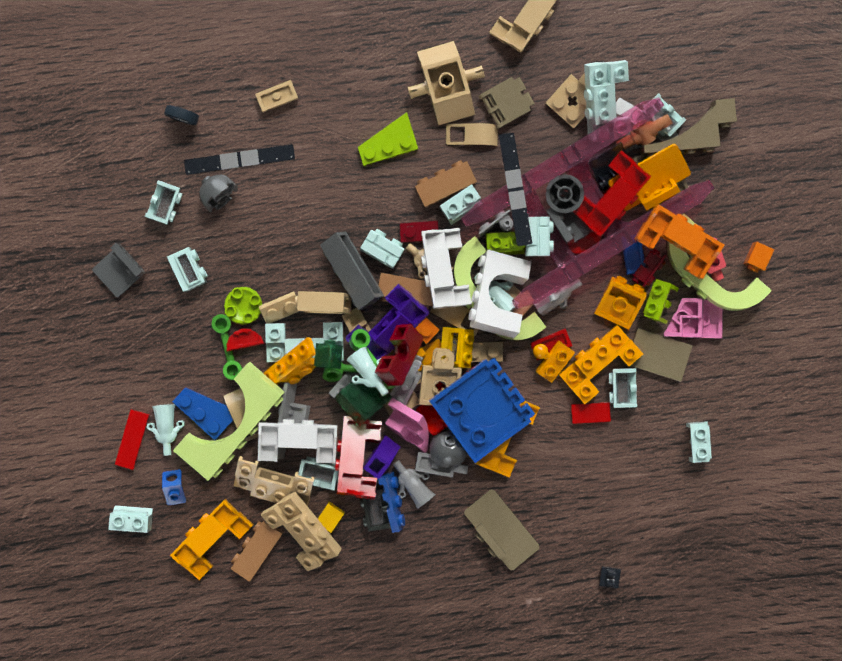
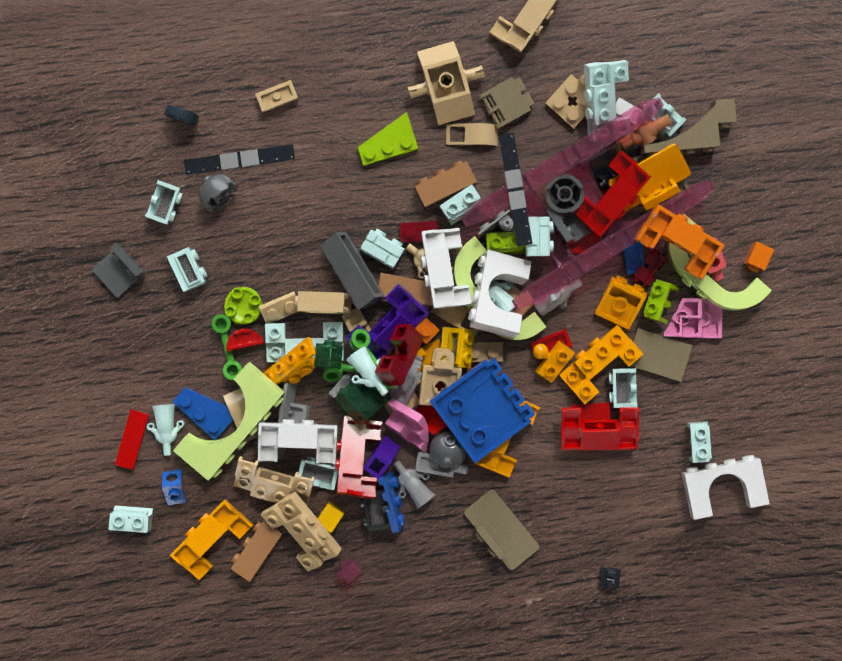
none -> clear pink plate [336,558,363,583]
none -> red bracket [560,407,640,451]
none -> white arch [682,455,770,520]

